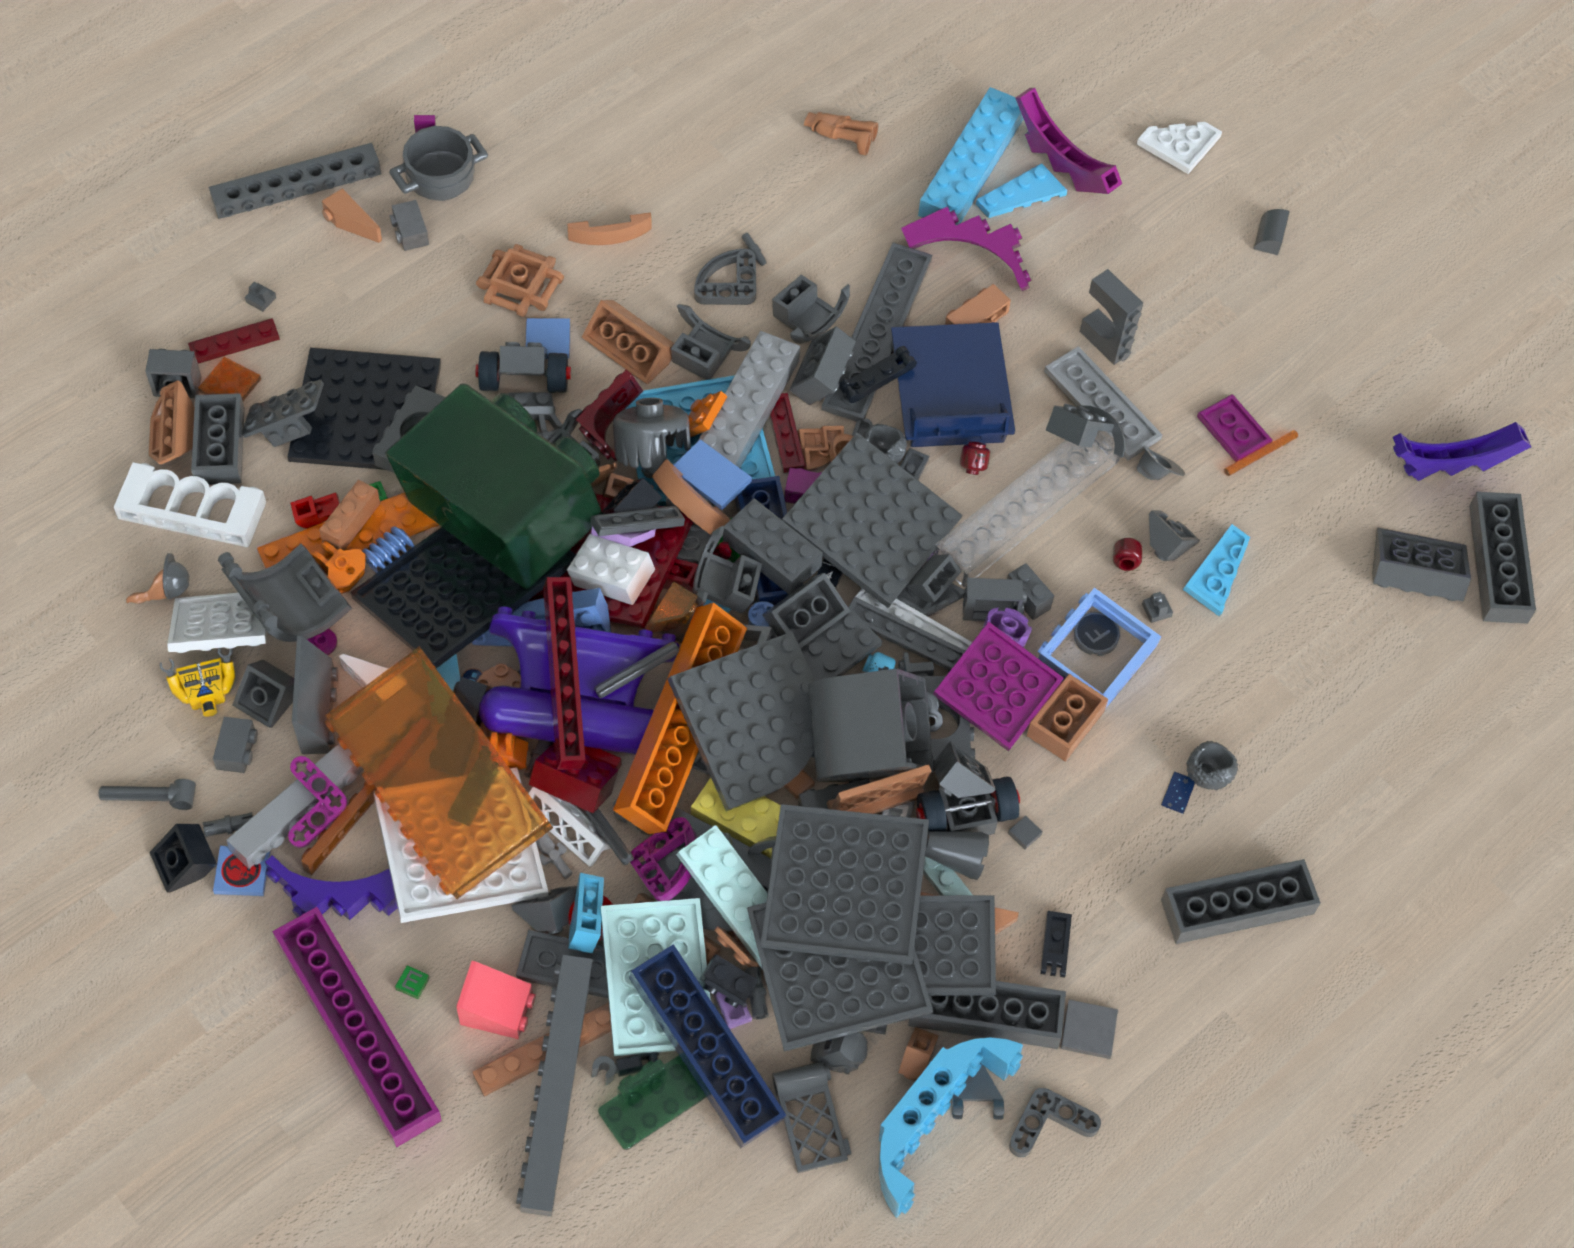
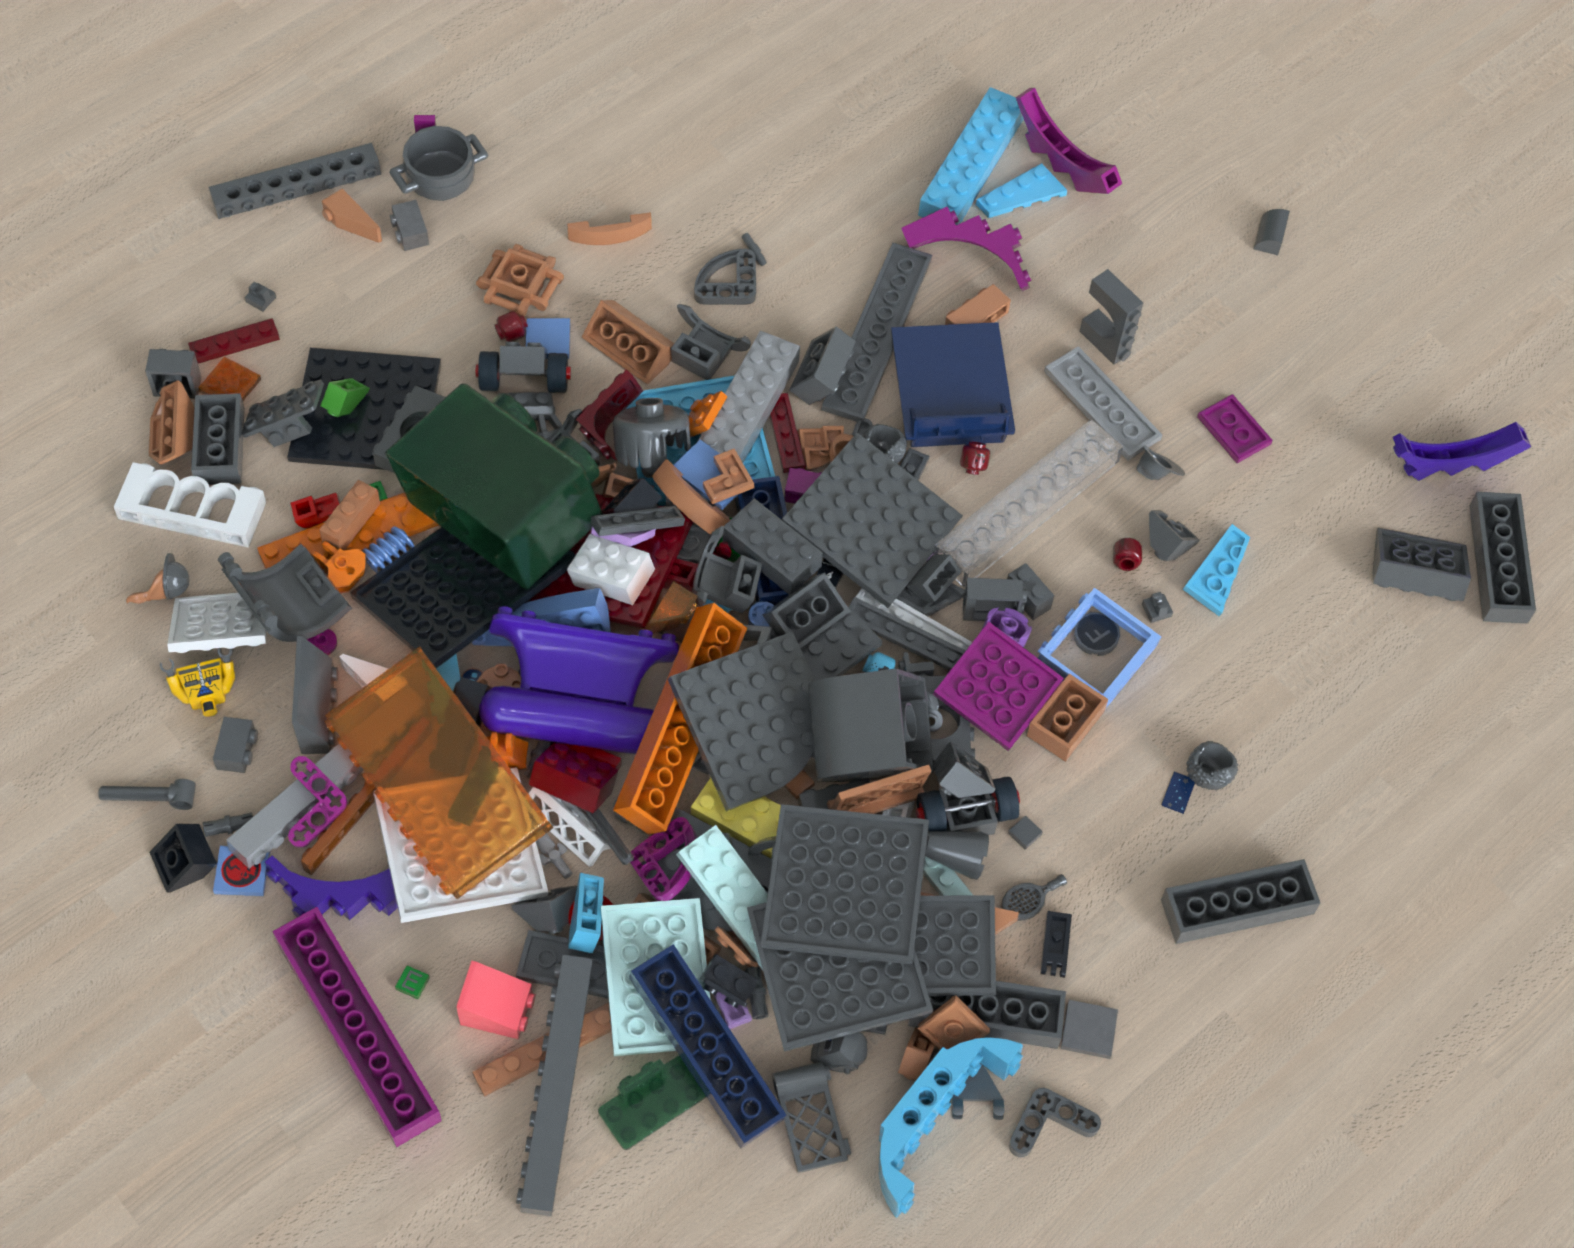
dark grey slope [232,660,294,728] -> none
dark red brick [543,577,585,770] -> none
piece [591,1052,662,1085] -> none
dark grey axle [594,642,680,698] -> none
dark grey piece [772,274,850,344] -> none
nougat piece [804,112,879,156] -> none
black plate [839,346,917,403] -> none
dark grey piece [1046,404,1125,458] -> none
white plate [1137,122,1222,174] -> none
clear orange bar [1224,430,1298,476] -> none
none -> bright green slope [321,378,370,417]
none -> dark red head [494,311,528,342]
none -> nougat plate [703,449,754,504]
none -> nougat tile [918,995,990,1050]
none -> dark grey piece [1002,874,1067,921]

